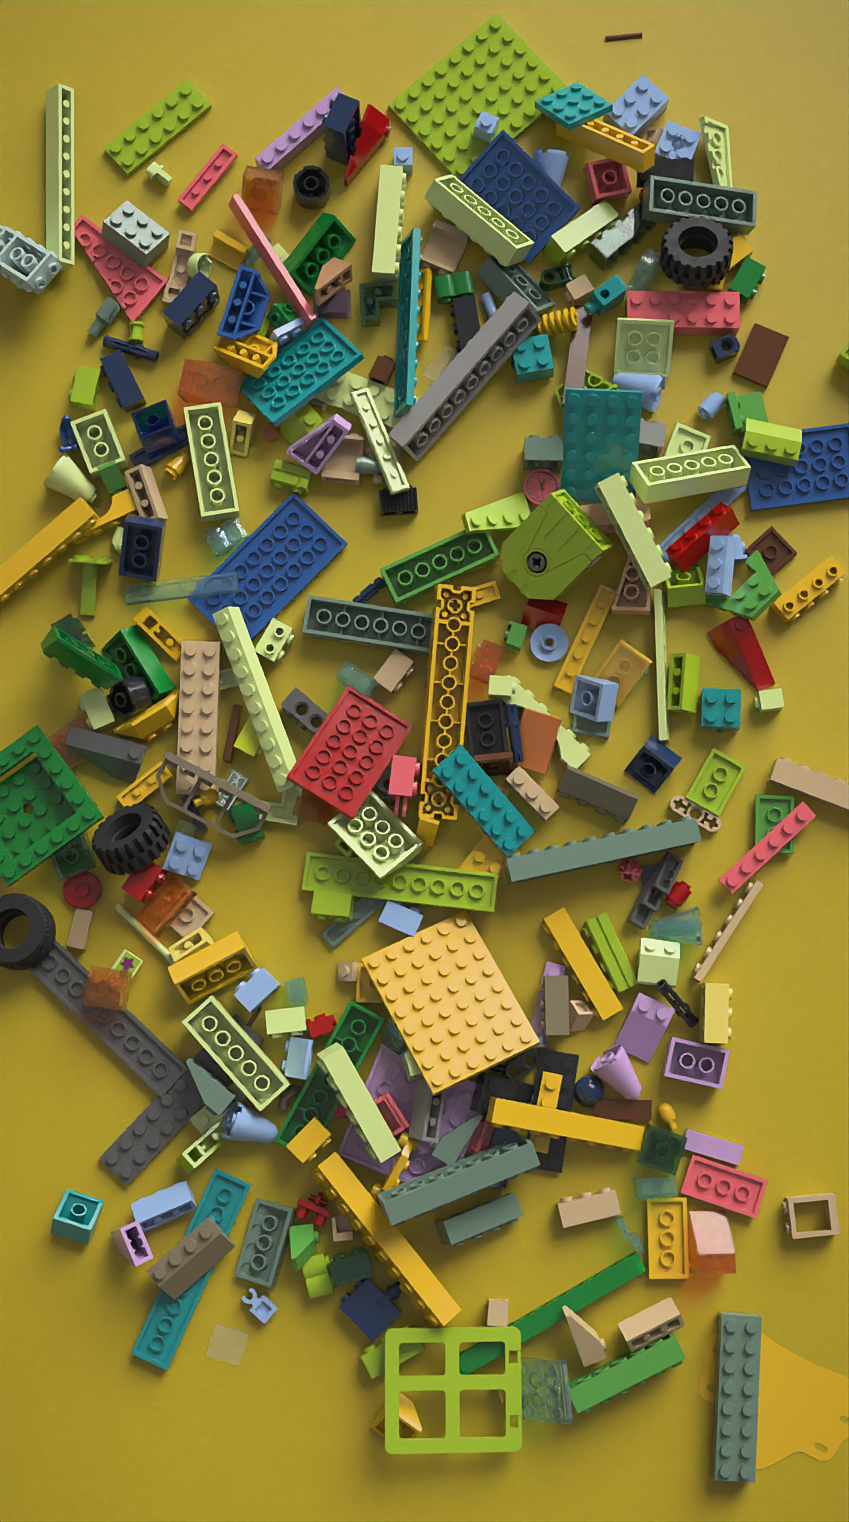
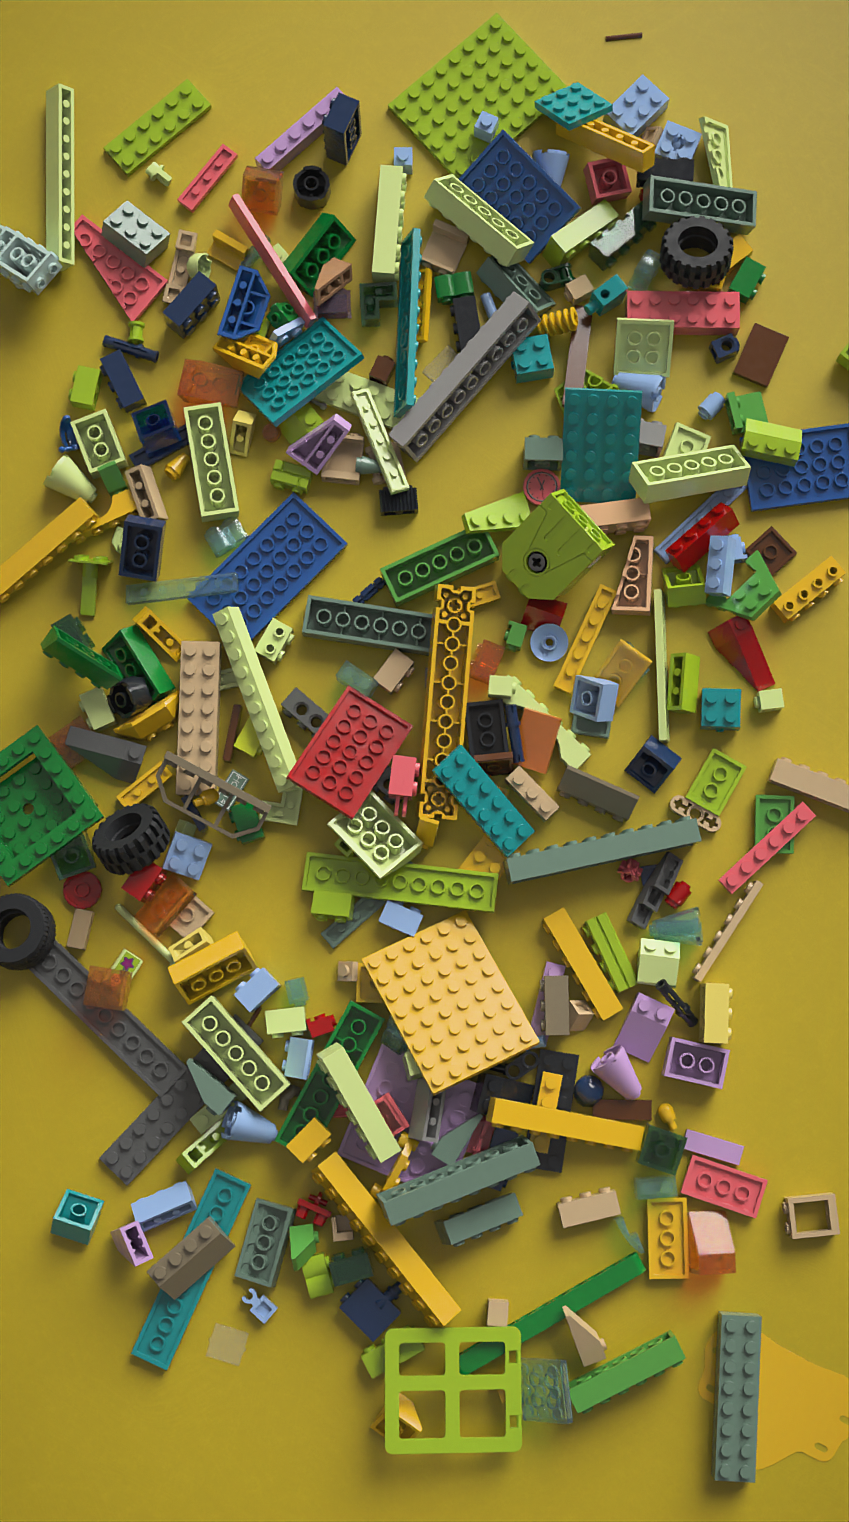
sand green arm [87,297,121,338] -> none
clear orange wing [292,794,334,826] -> none
red wedge [344,104,392,187] -> none
yellowish green brick [594,472,672,590] -> none
tan brick [618,1297,685,1352] -> none

